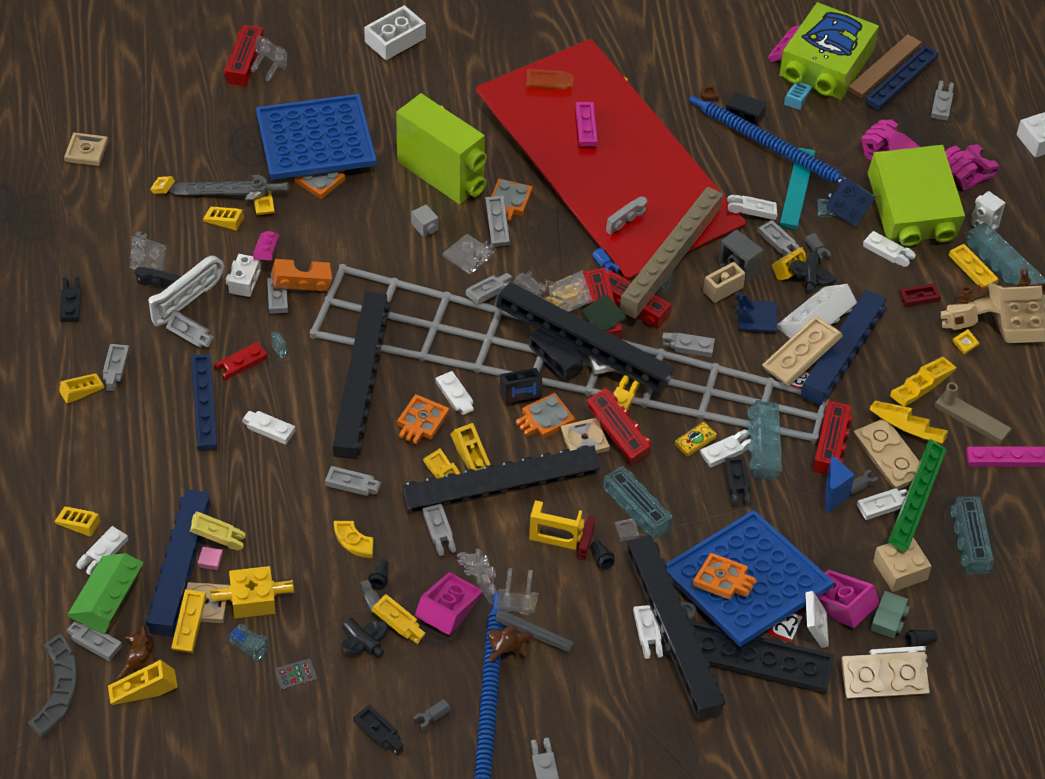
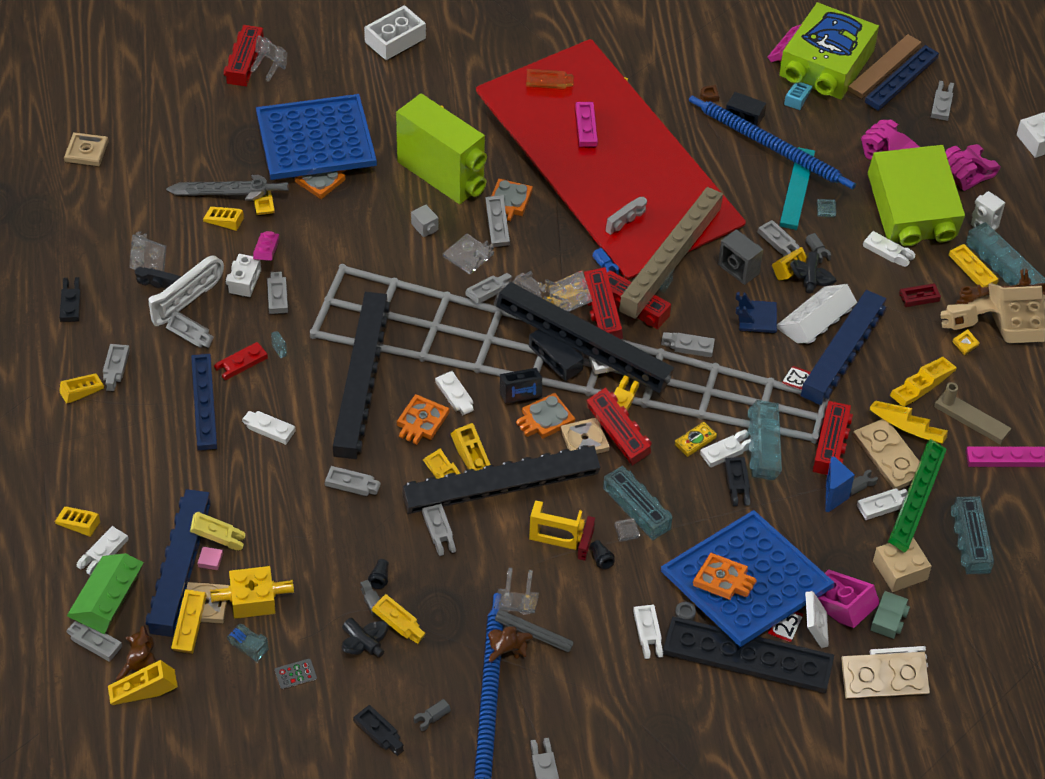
dark grey tile [28,633,78,739] -> none
yellow tile [150,176,175,194] -> none
orange arch [272,259,332,291] -> none
yellow tile [334,521,373,558] -> none
dark pink slope [414,572,484,635] -> none
clear plate [457,548,497,604] -> none
clear green piece [581,294,626,331] -> none
black brick [627,535,725,721] -> none
tan brick [703,262,746,303] -> none
white hinge [727,195,777,220] -> none
tan piece [762,316,843,387] -> none
dark blue plate [826,177,876,226] -> none
black cone [905,629,937,647] -> none

